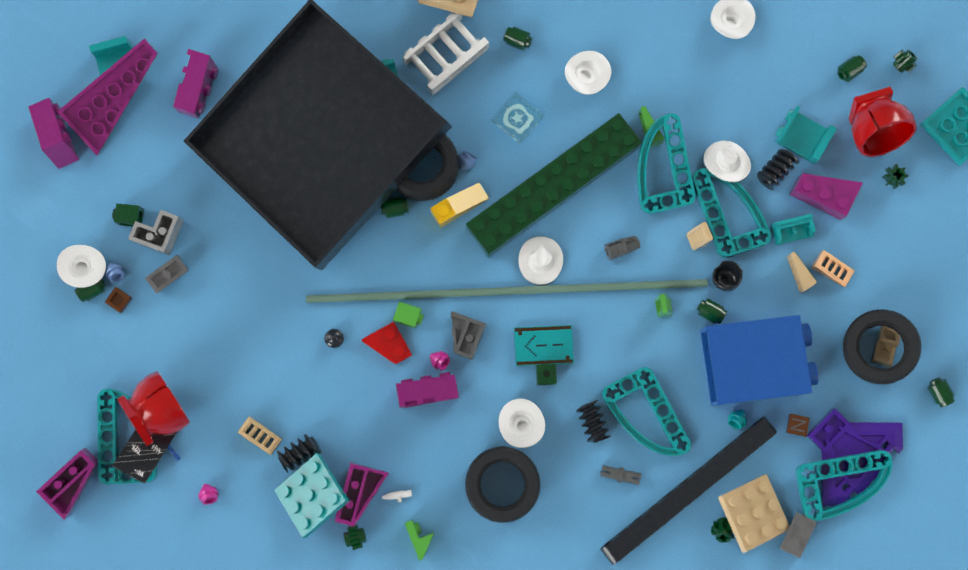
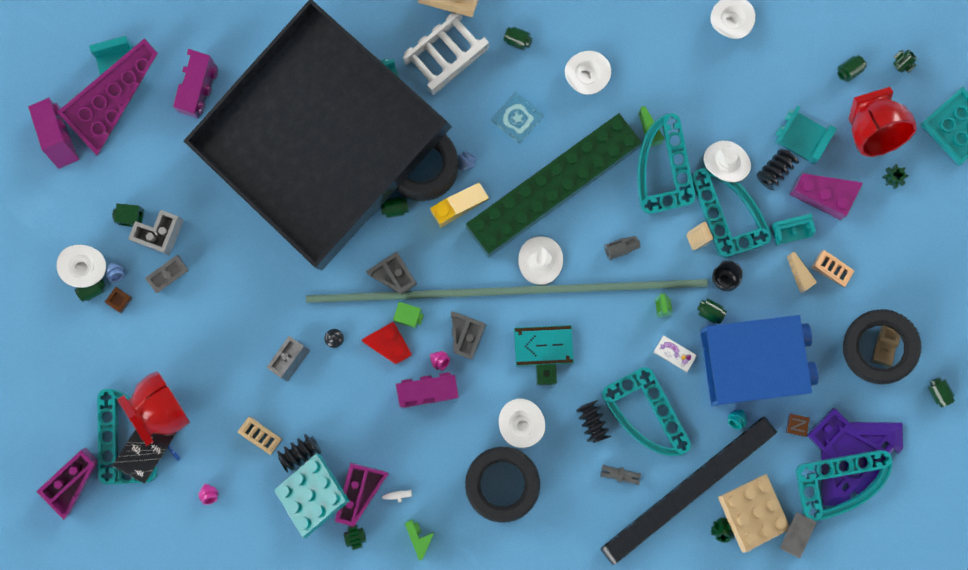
none -> flat silver hinge [266,336,310,382]
none -> dark grey wing [366,252,418,295]
none -> white tile [653,336,697,372]

